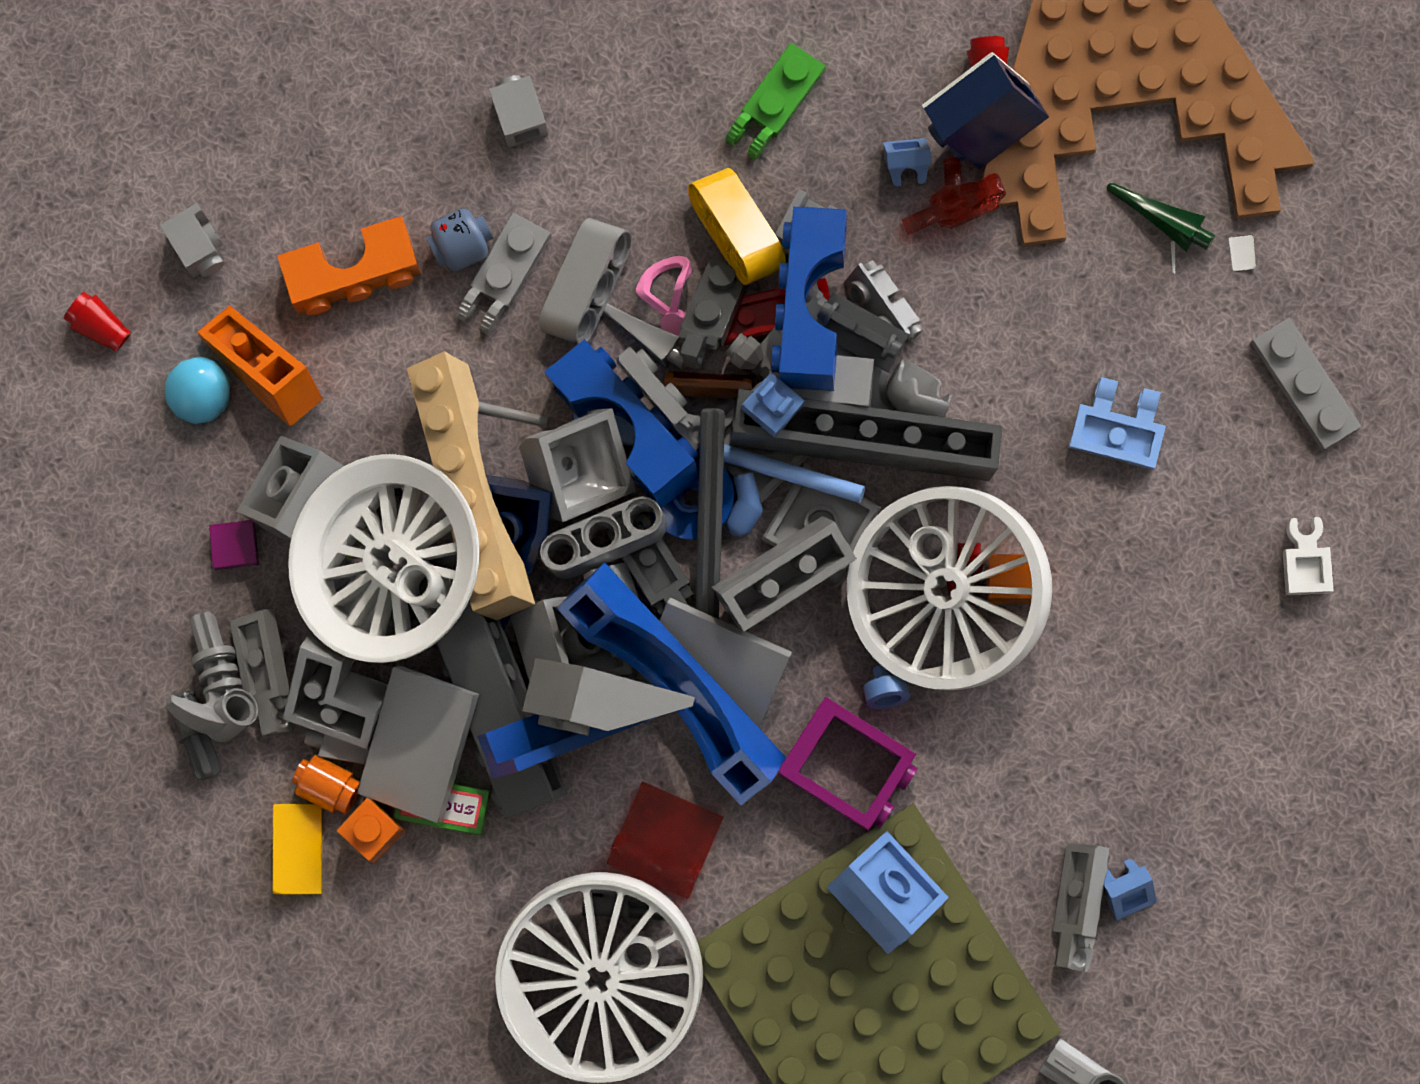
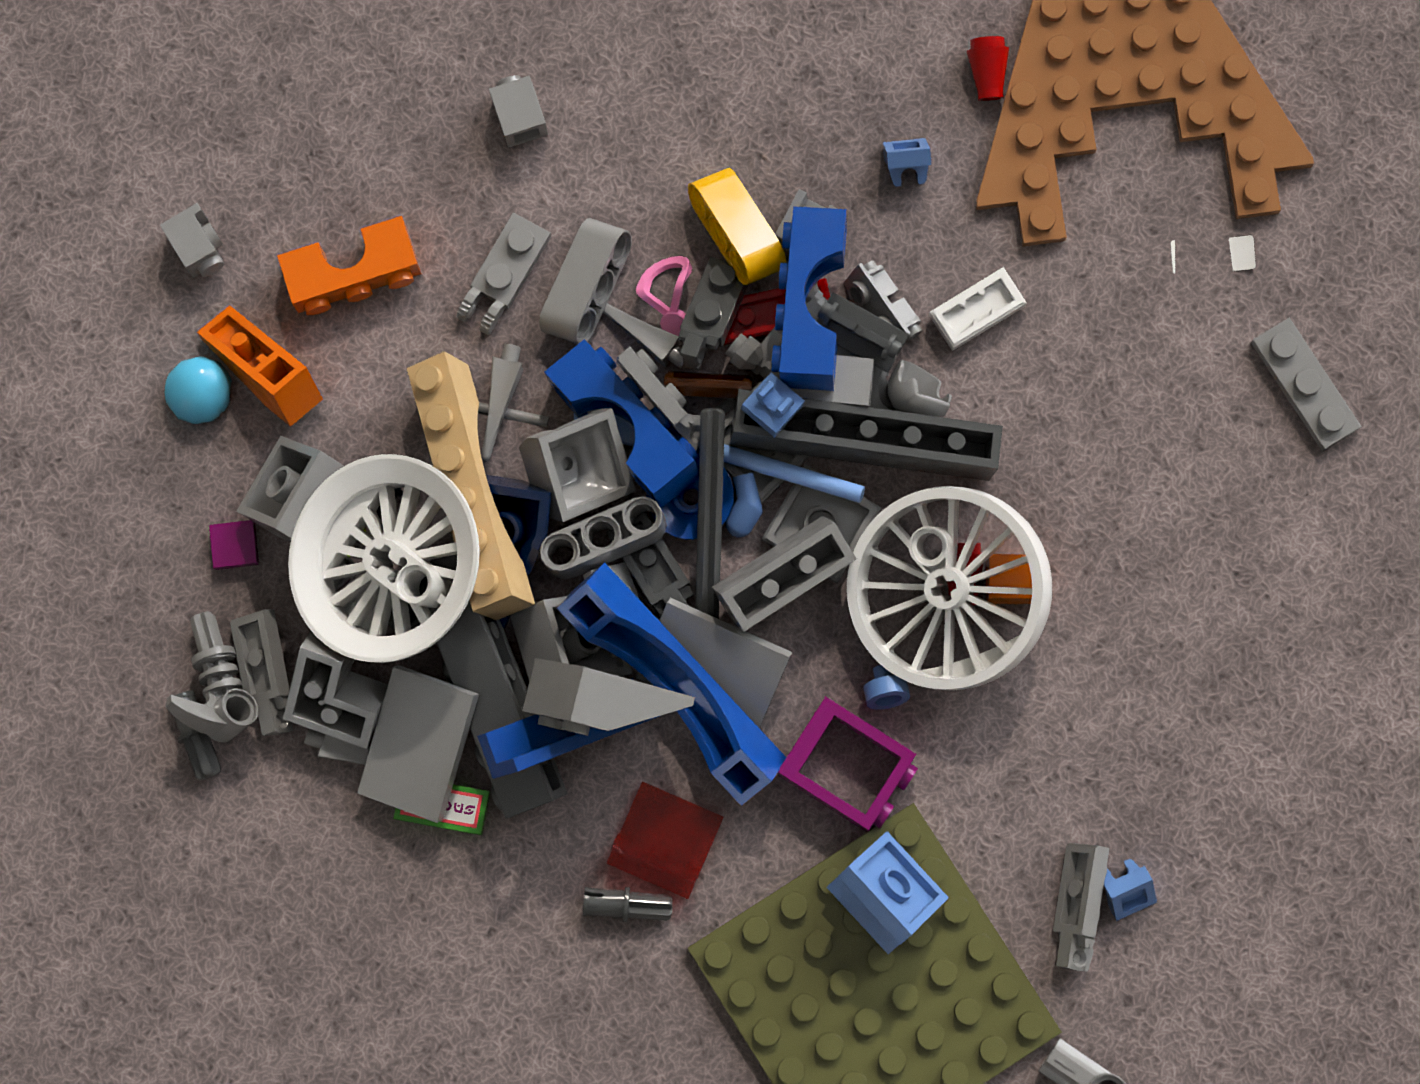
red cone [63,292,132,352] -> none
yellow slope [273,804,322,895] -> none
orange brick [292,755,360,815] -> none
orange brick [336,797,406,864] -> none
sand blue head [425,208,493,272] -> none
white piece [495,872,703,1083] -> none
bright green hinge [725,43,826,161] -> none
clear red piece [902,157,1006,235] -> none
dark blue piece [922,52,1049,169] -> none
light blue plate [1068,377,1166,470] -> none
dark green piece [1107,183,1216,252] -> none
white plate [1283,517,1334,595] -> none
none -> light grey piece [481,344,524,462]
none -> white plate [929,267,1027,351]

